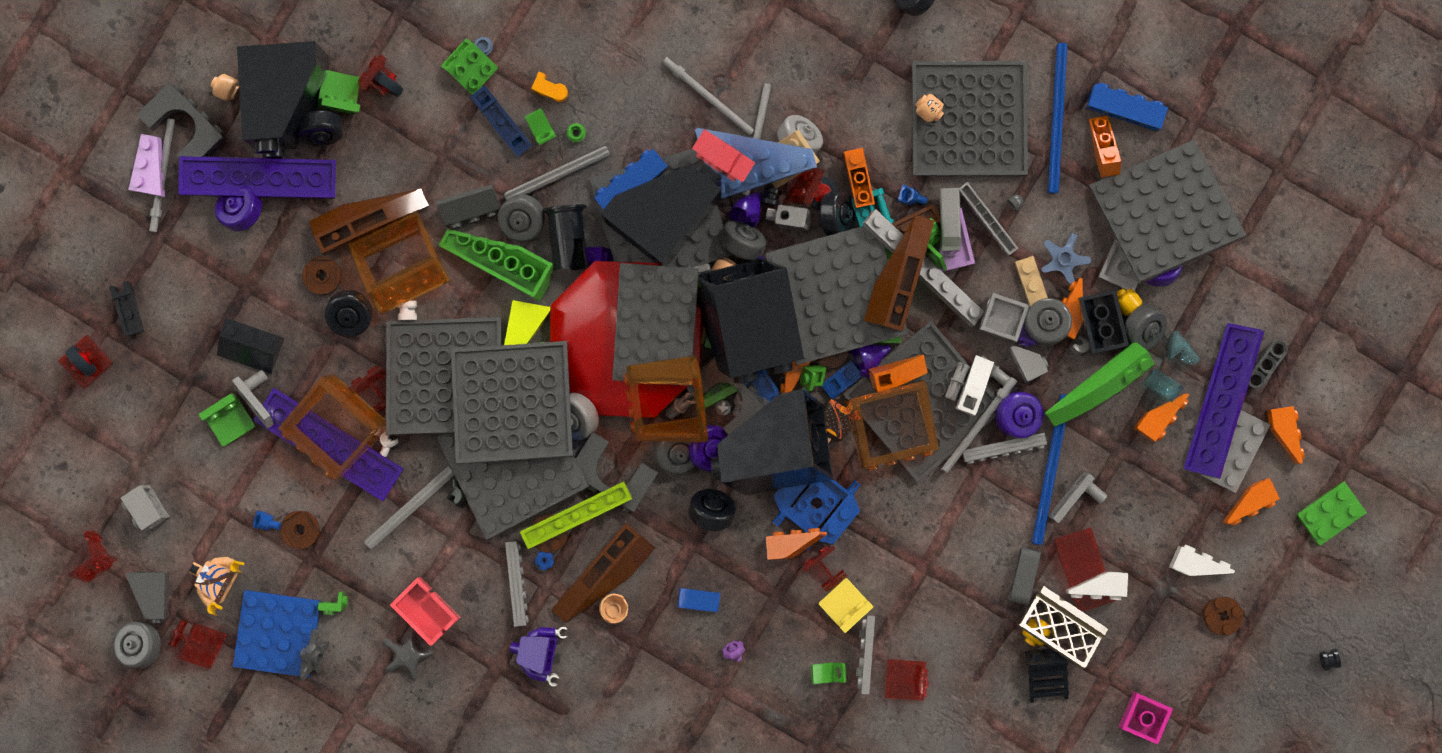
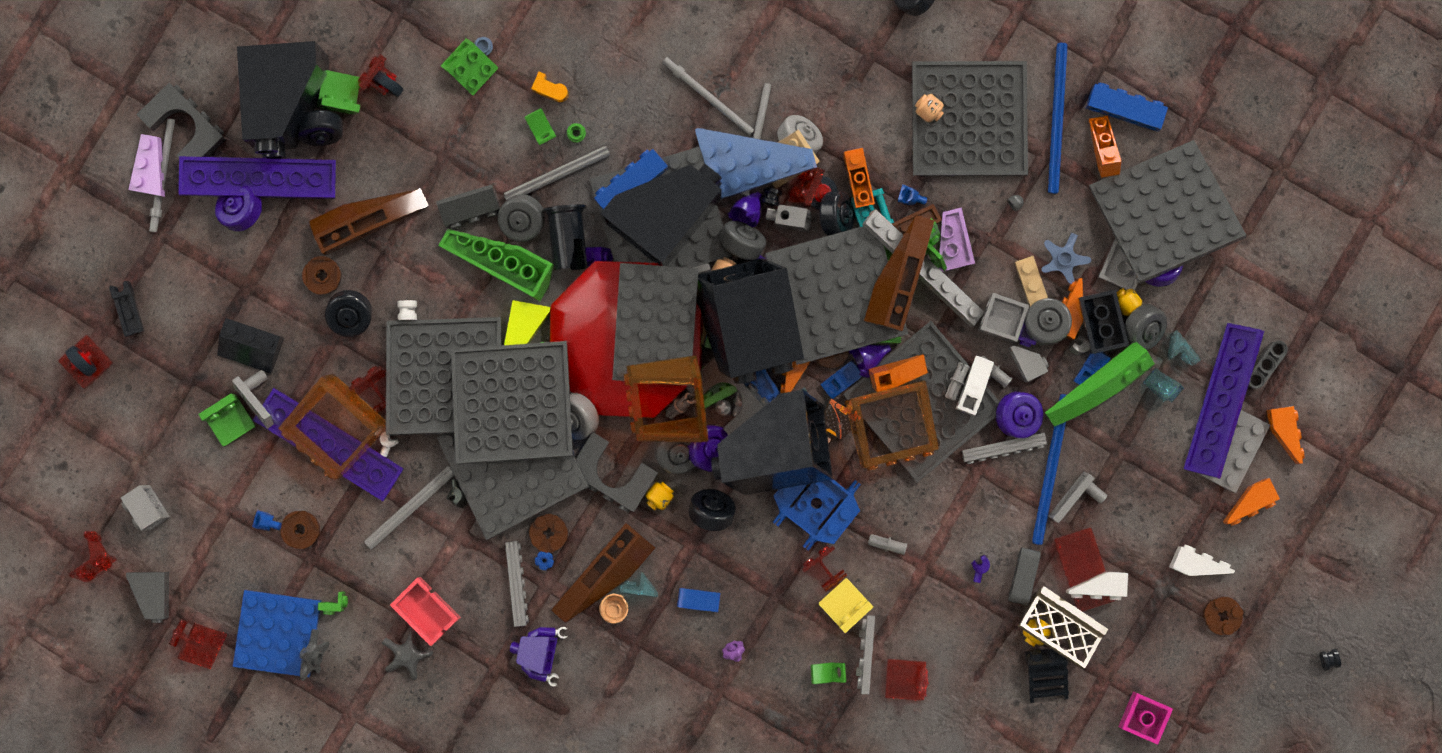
dark grey wheel [113,622,161,669] -> none
torso [189,557,244,616] -> none
light nougat head [211,74,240,102] -> none
clear orange windscreen [348,211,450,314] -> none
dark blue slope [470,85,532,157] -> none
lime plate [520,481,633,549] -> none
coral piece [692,129,755,182] -> none
orange slope [766,528,827,560] -> none
bright green bracket [800,365,826,391] -> none
light grey piece [939,188,961,251] -> none
light grey bar [941,377,1017,473] -> none
light grey piece [959,182,1018,256] -> none
orange slope [1134,393,1189,442] -> none
bright green plate [1296,481,1367,546] -> none
none -> clear light blue slope [619,571,659,597]
none -> yellow head [645,482,674,510]
none -> light grey axle [868,534,907,555]
none -> dark purple piece [971,554,990,583]
none -> blue slope [1074,352,1111,385]

